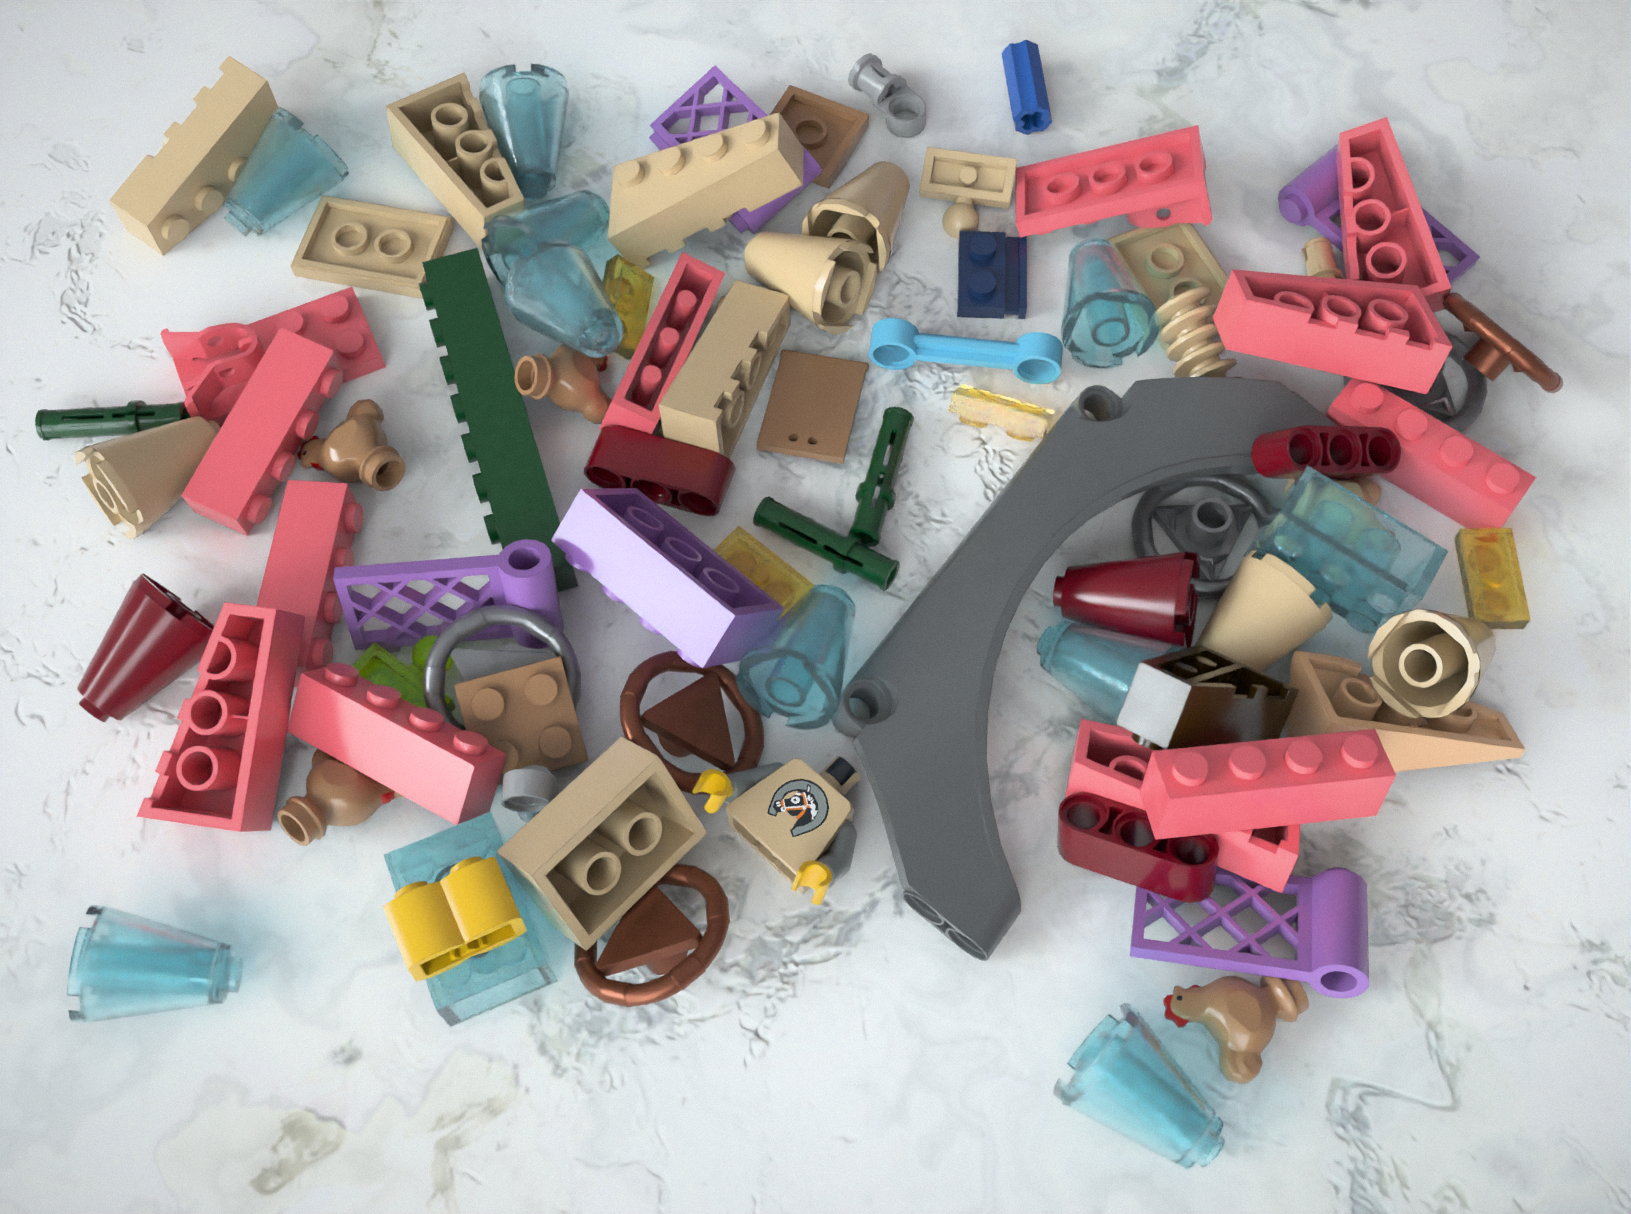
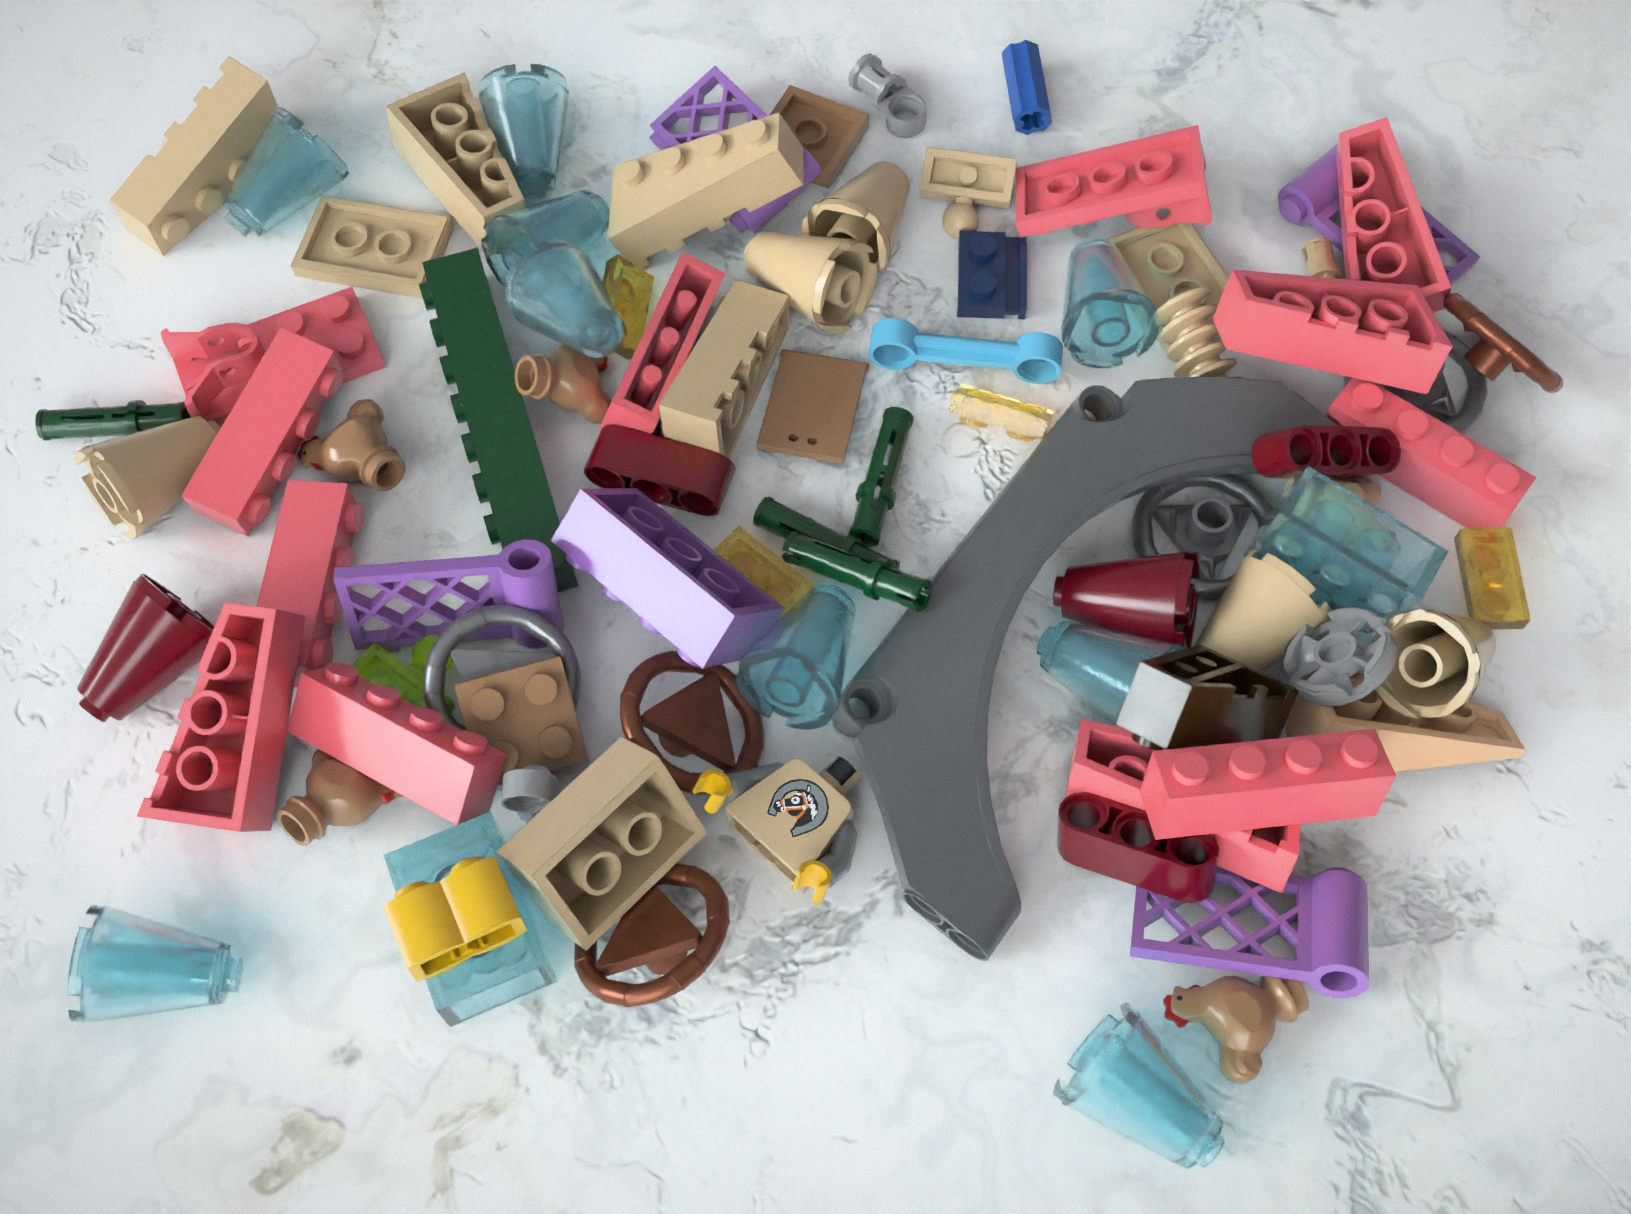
none -> dark green pin [782,531,932,612]
none -> light grey piece [1283,607,1398,707]

